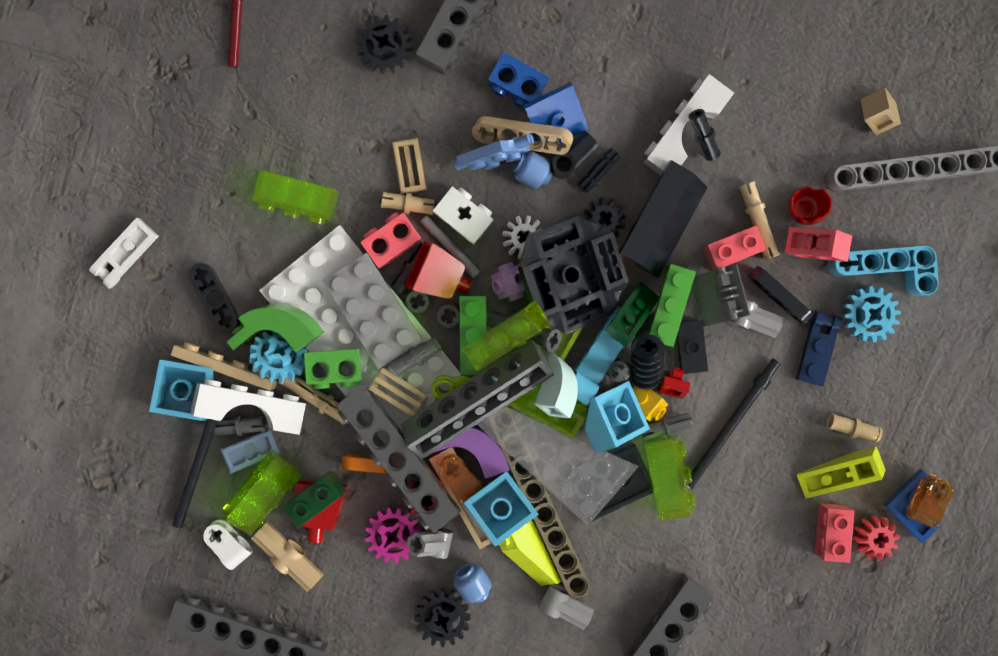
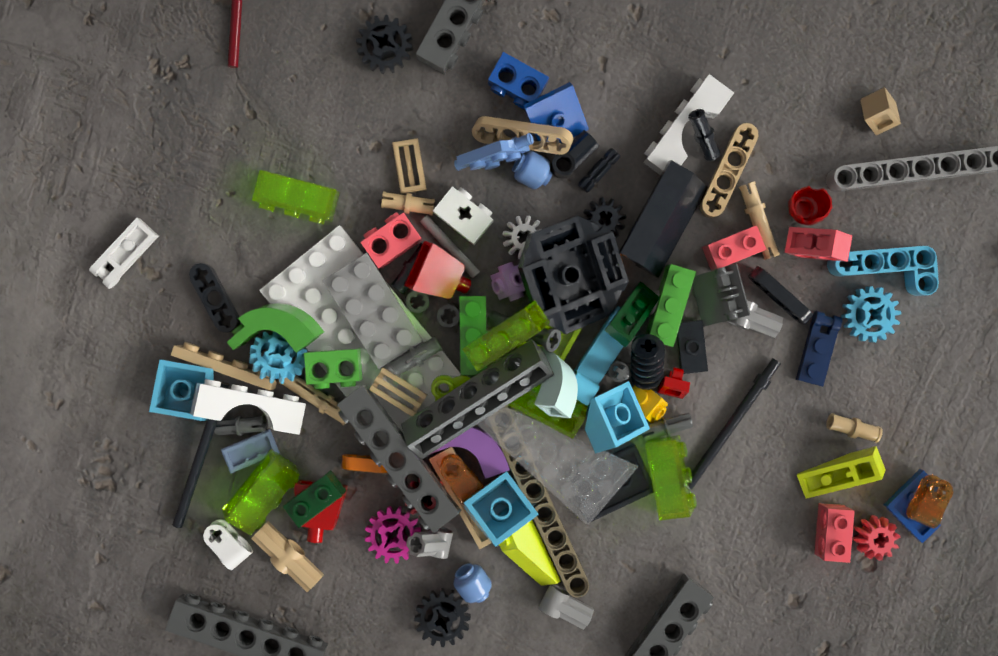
none -> tan beam [700,123,758,218]

